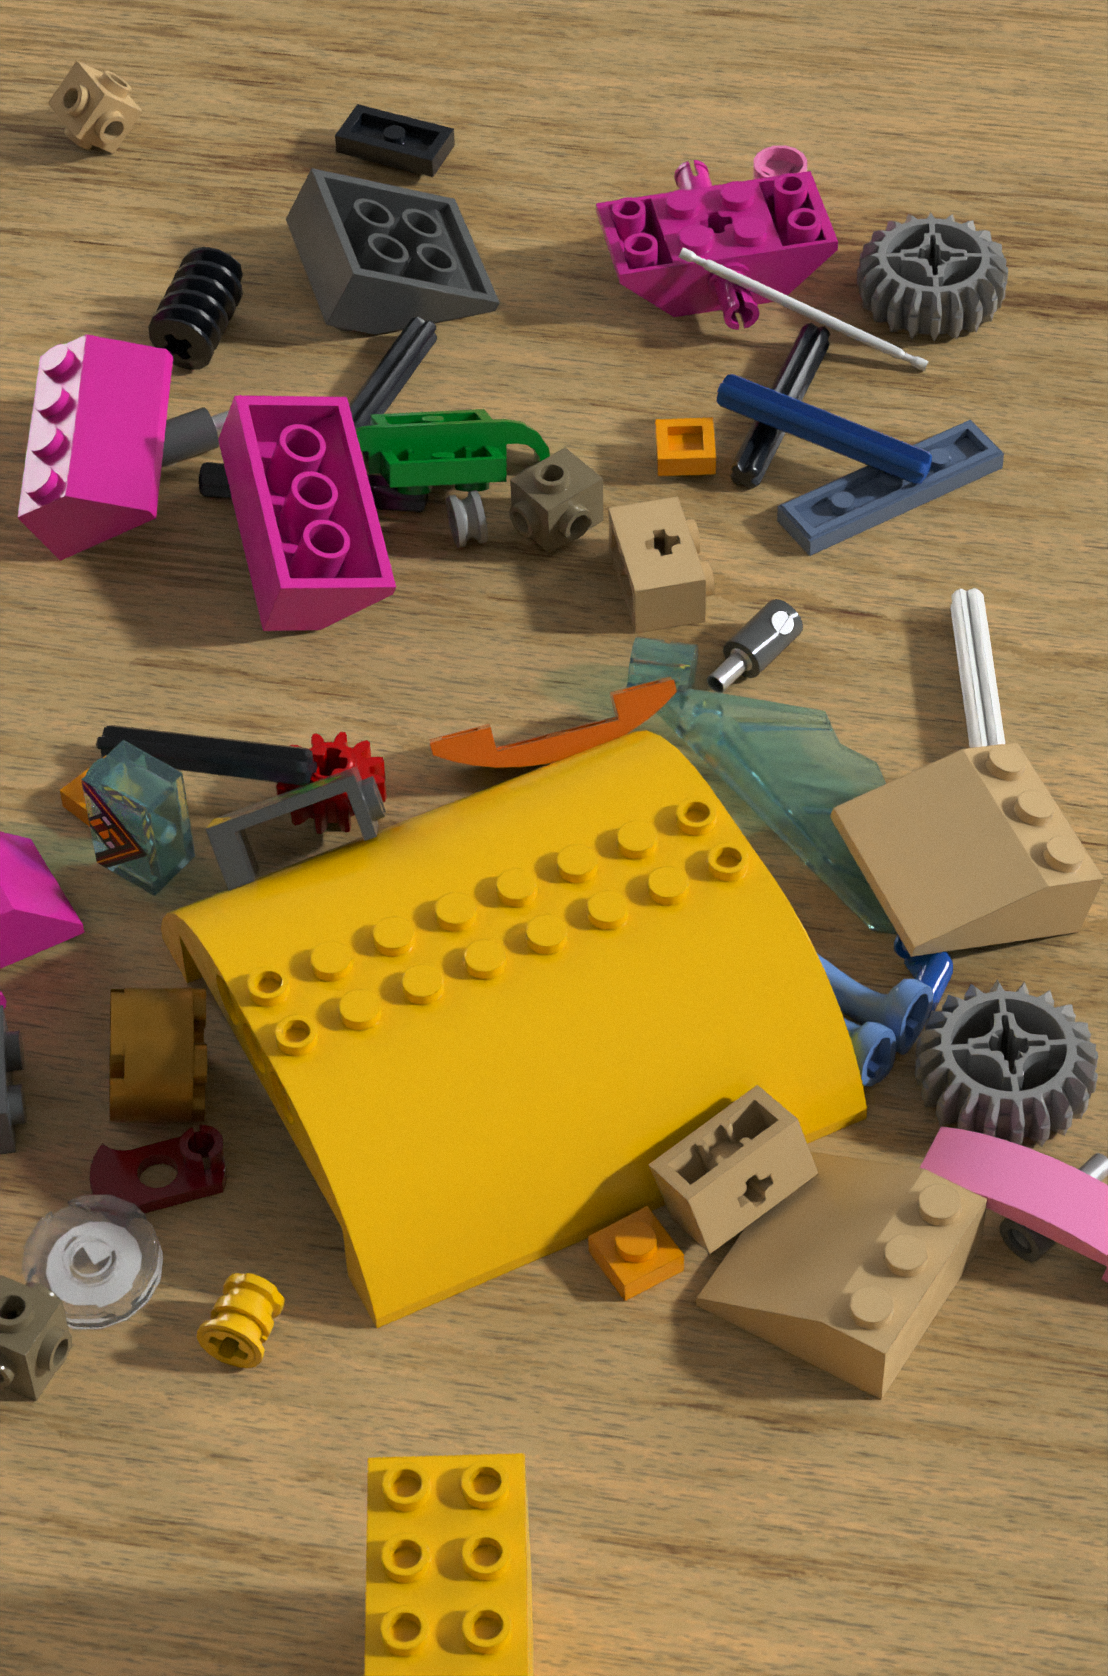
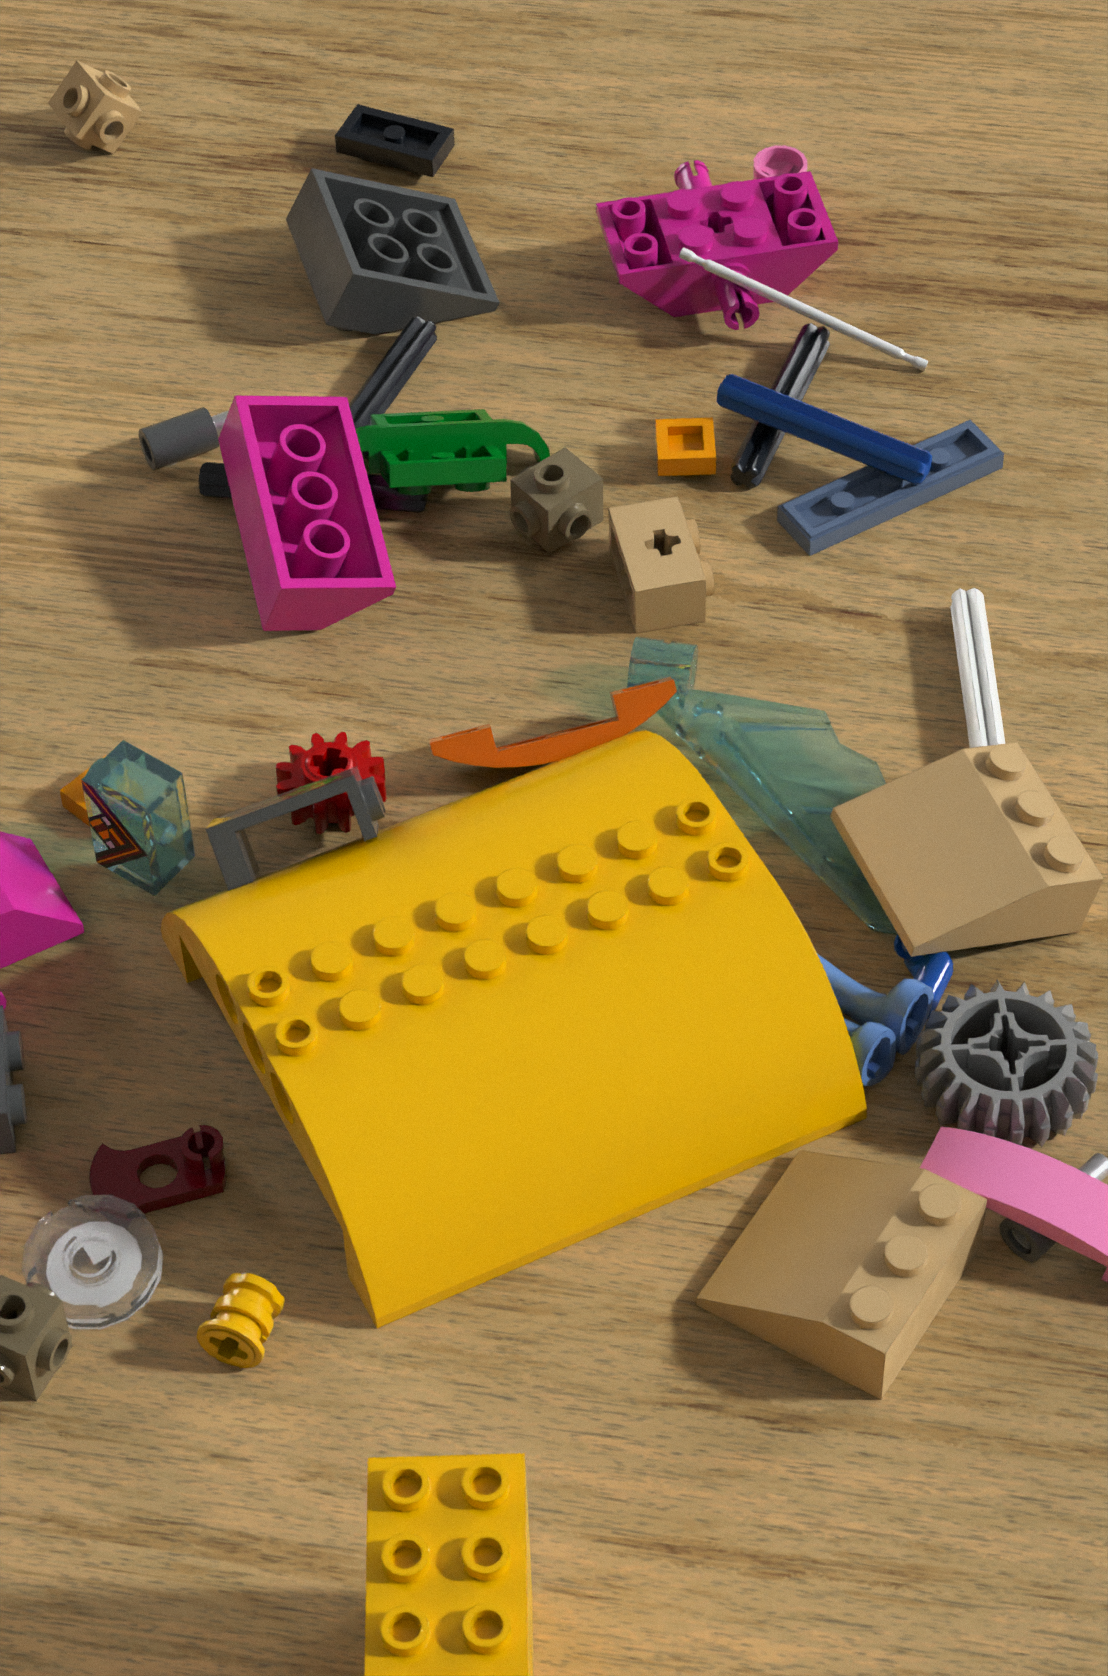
dark pink slope [17,334,173,561] -> none
black axle [96,725,317,786] -> none
pearl gold brick [109,988,207,1123] -> none
black piece [148,247,243,370] -> none
light grey bush [446,490,488,548] -> none
light orange plate [588,1206,684,1301] -> none
tan brick [649,1085,818,1254] -> none
dark grey piece [707,599,803,693] -> none
light grey gear [857,212,1008,341] -> none

